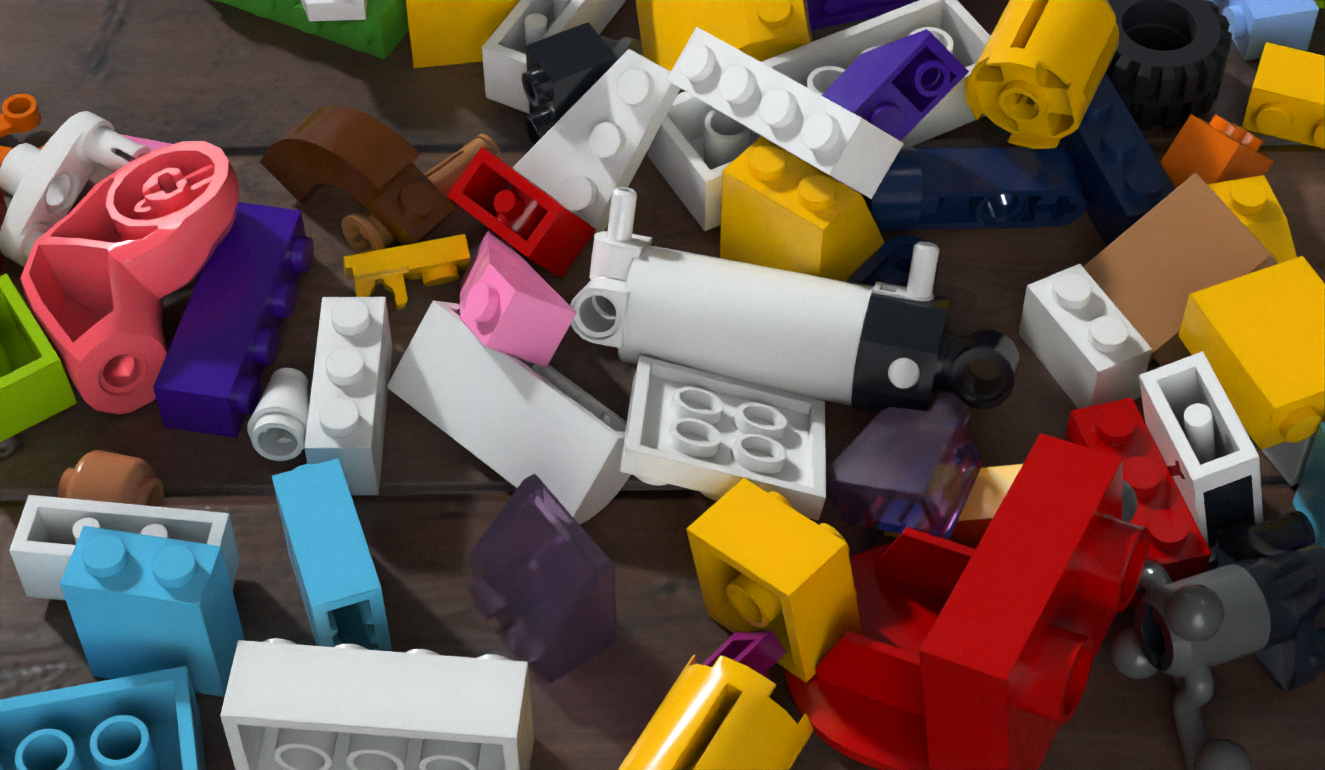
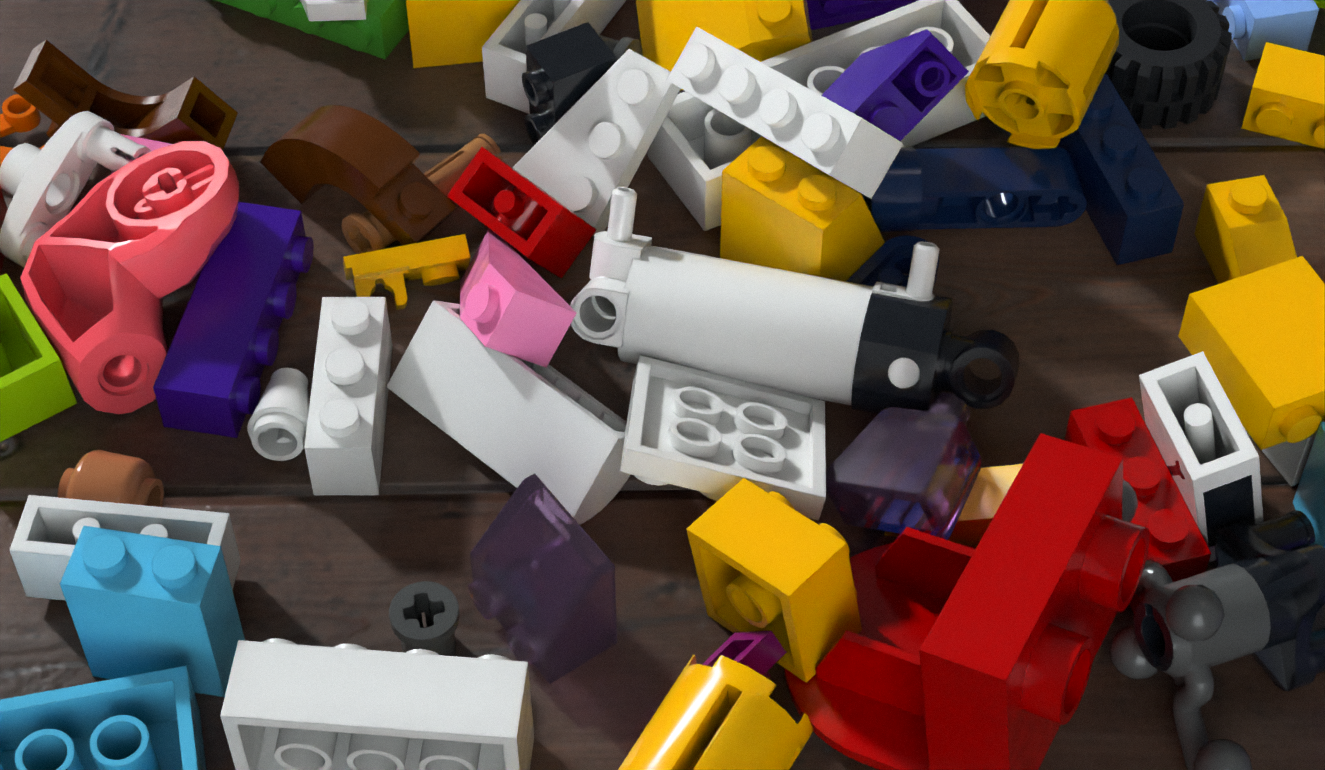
medium azure brick [272,458,392,652] -> none
white brick [1018,263,1152,409] -> none
medium nougat brick [1083,172,1278,367] -> none
orange slope [1160,114,1274,188] -> none
none -> reddish brown arch [13,40,238,164]
none -> dark grey bush [389,581,460,656]

